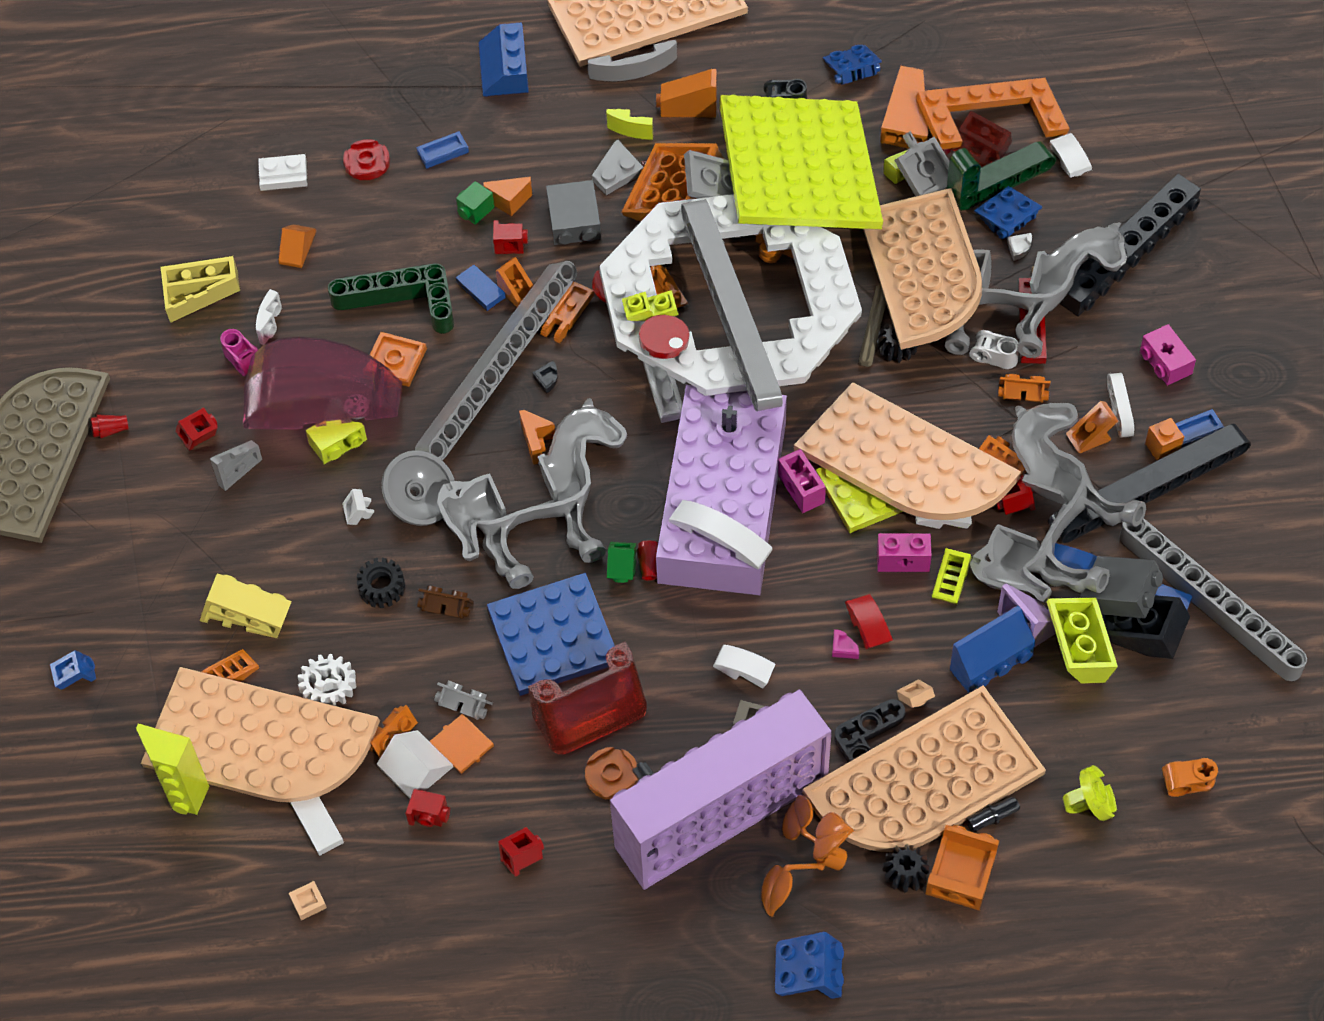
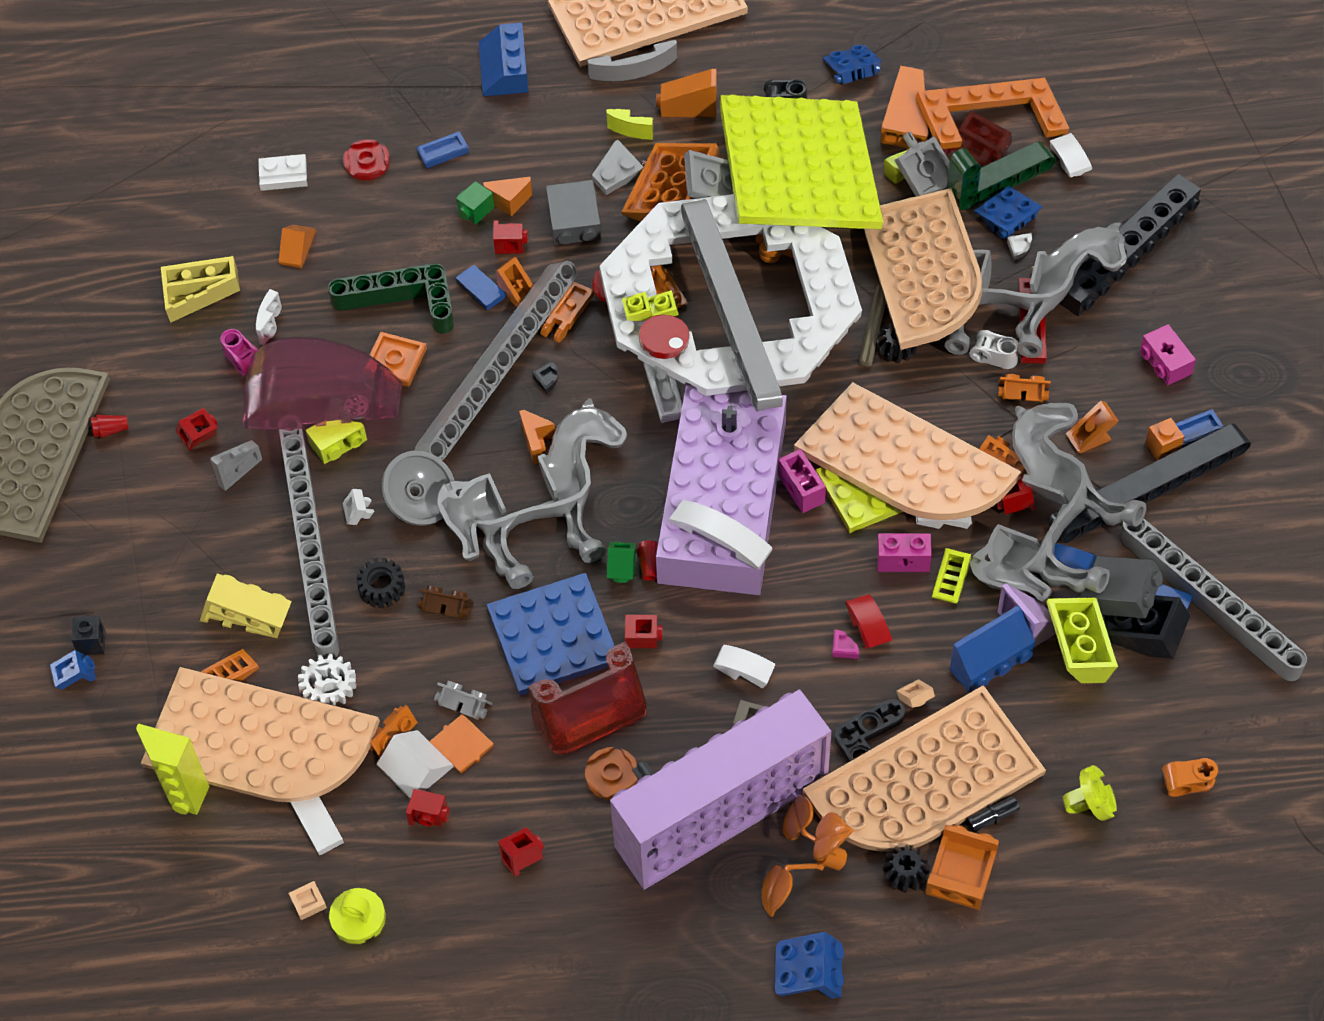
white beam [1107,373,1134,438] -> none
none -> black brick [71,616,106,655]
none -> light grey beam [278,414,339,659]
none -> neon yellow tile [329,888,386,944]
none -> red brick [625,615,663,651]

